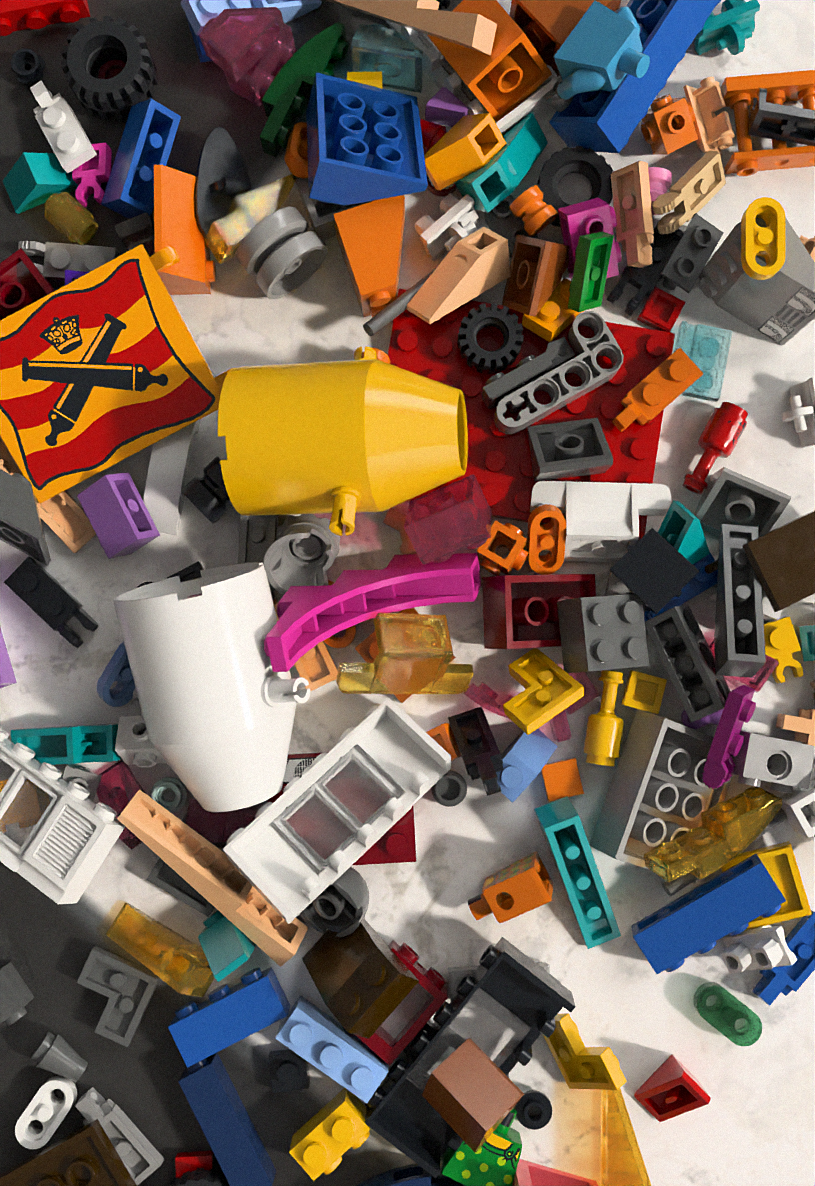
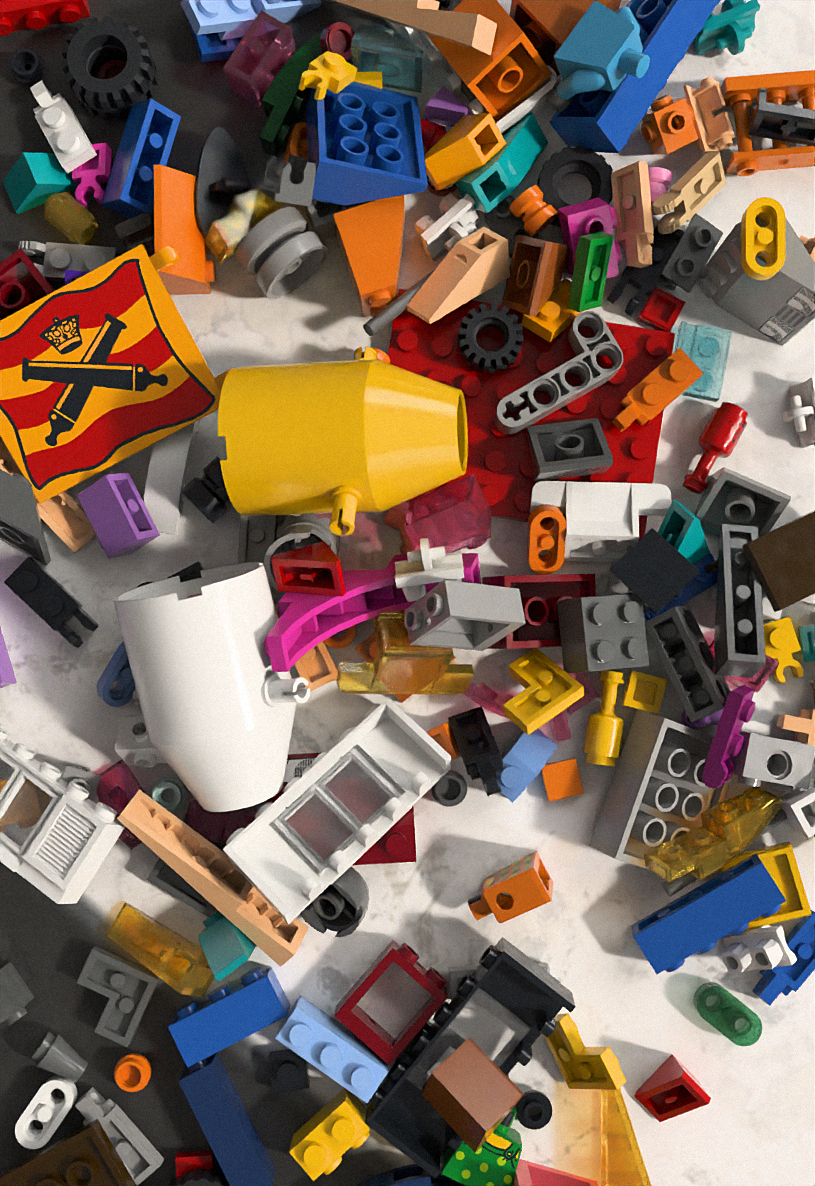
teal slope [11,724,122,765] -> none
clear pink slope [199,7,286,82] -> none
dark brown slope [302,918,419,1039] -> none
orange brick [475,520,529,576] -> none
dark grey hinge [482,337,575,410] -> none
teal slope [534,796,621,949] -> none
none -> orange plate [114,1053,151,1092]
none -> dark grey hinge [259,154,317,207]
none -> red slope [271,541,346,596]
none -> yellow plate [299,51,357,100]
none -> dark red tile [320,22,357,60]
none -> white hips [395,538,464,602]
none -> light grey window [404,580,526,651]

